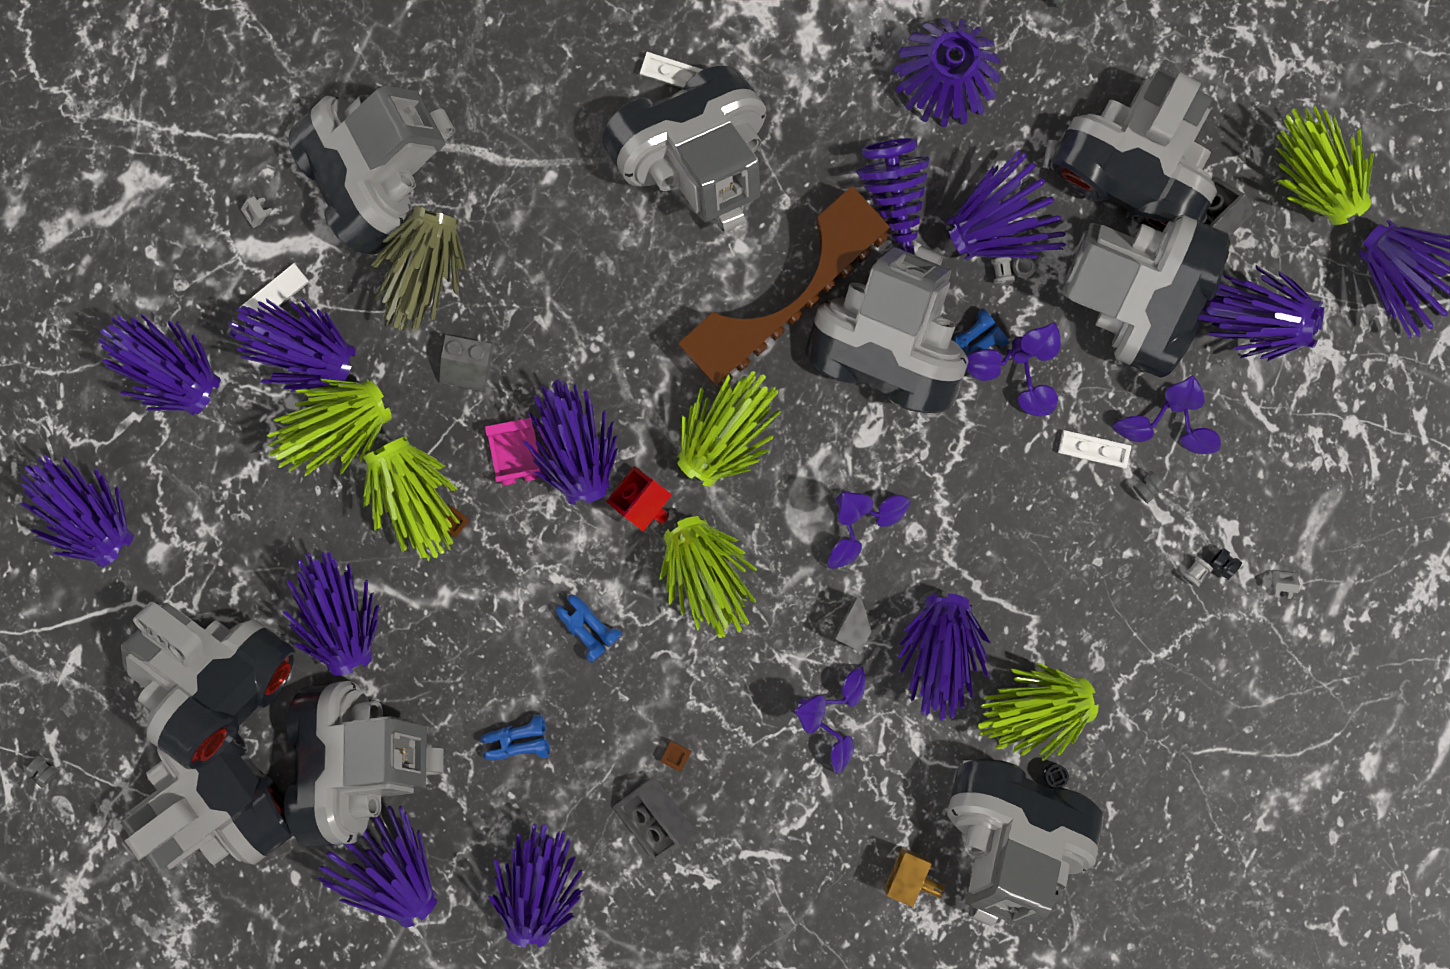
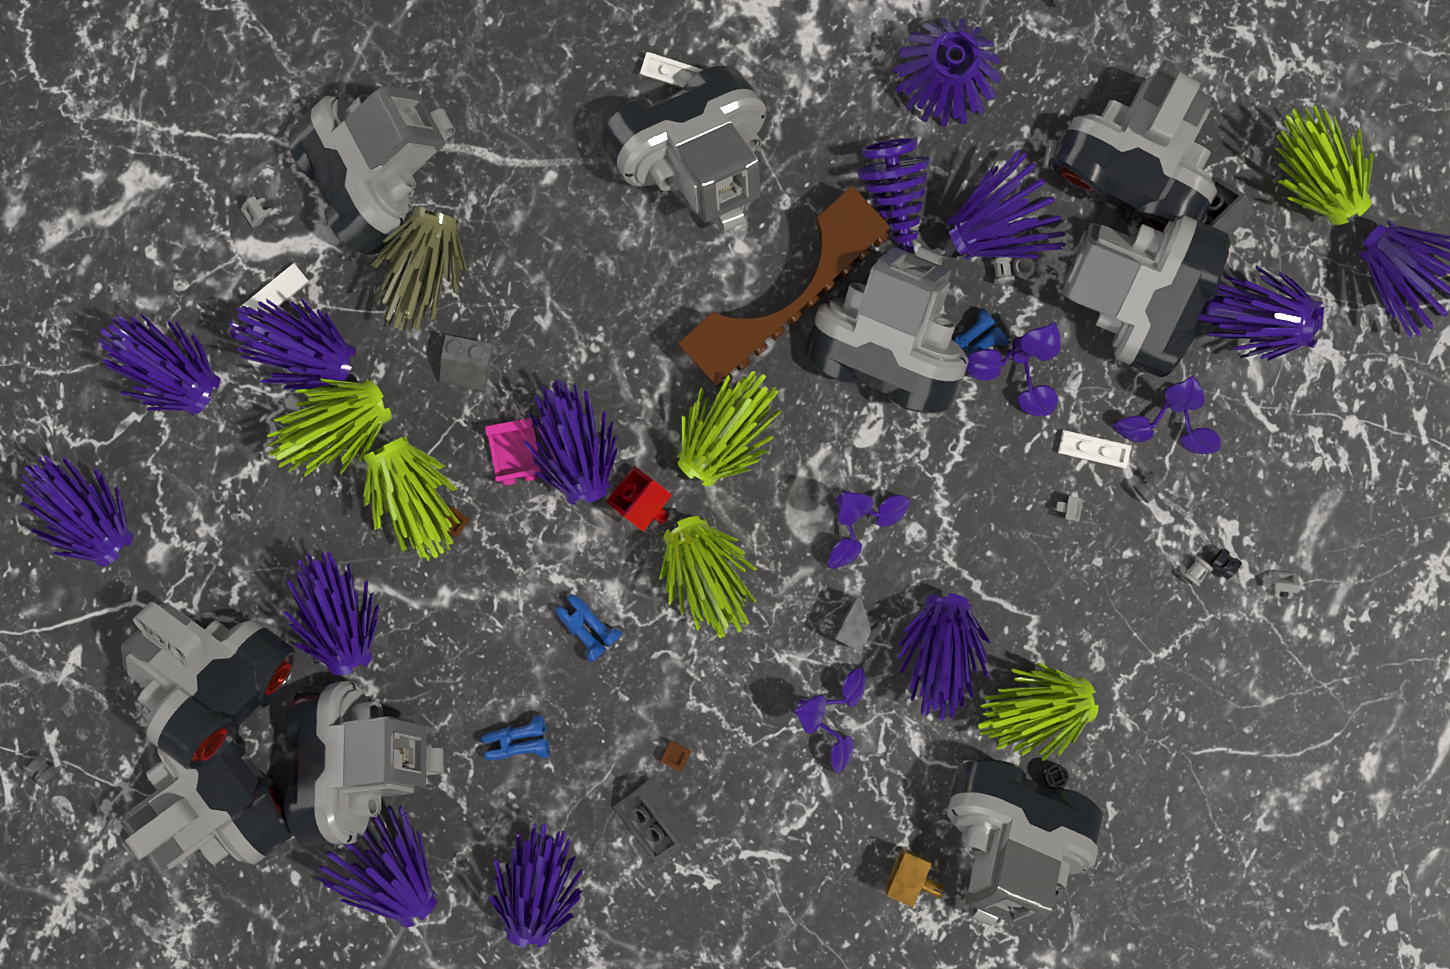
none -> light grey tile [1056,496,1083,522]

